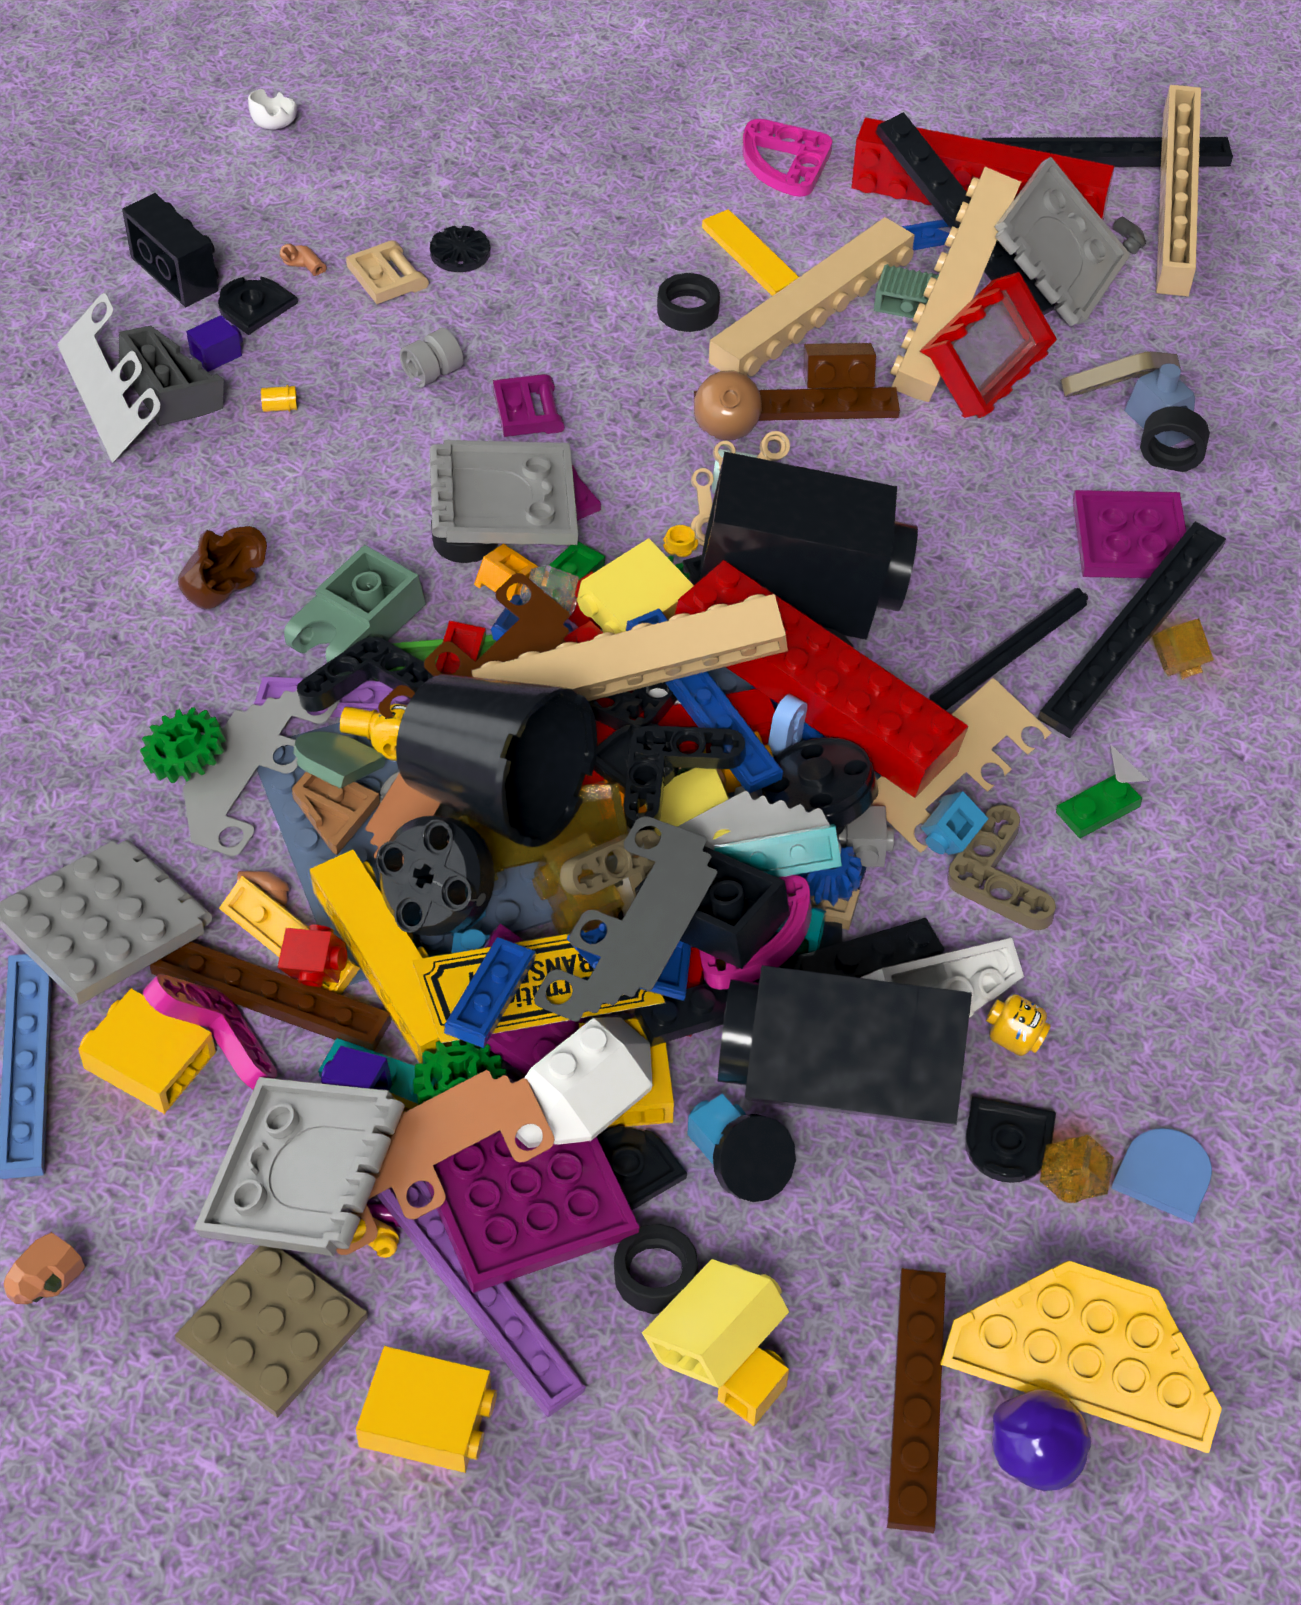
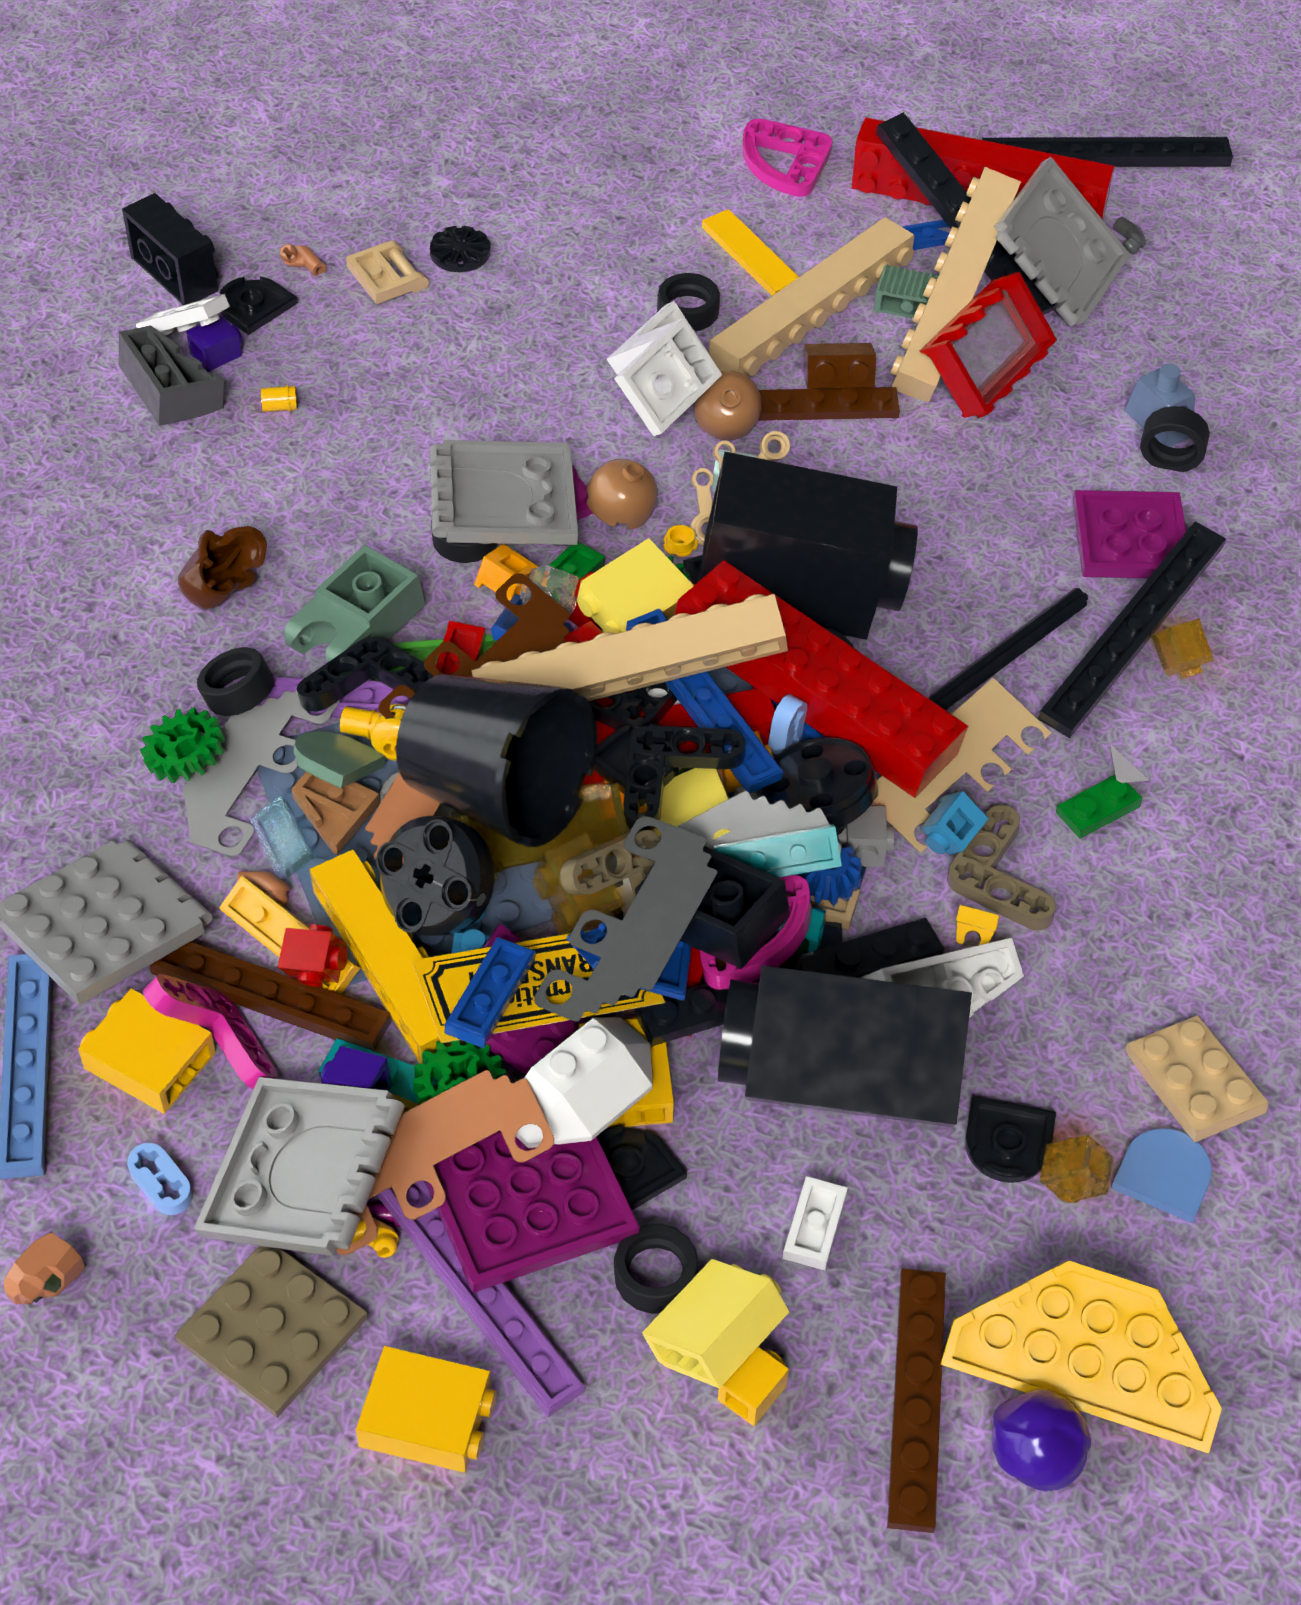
piece [57,293,160,463] -> none
white hair [248,89,297,130] -> none
light grey wheel [399,328,463,388] -> none
magenta plate [493,374,565,437] -> none
dark azure brick [687,1093,746,1164] -> none
black tile [713,1114,796,1202] -> none
yellow head [985,994,1051,1056] -> none
dark tan beam [1060,351,1181,397] -> none
tan brick [1156,85,1201,297] -> none
none -> light blue beam [127,1143,192,1215]
none -> white plate [136,294,230,335]
none -> black tyre [197,647,274,716]
none -> clear light blue tile [250,796,315,880]
none -> medium nougat cylinder [586,459,658,529]
none -> white bracket [607,301,722,436]
none -> white plate [783,1176,848,1270]
none -> yellow tile [956,905,1000,945]
none -> tan plate [1126,1015,1269,1143]

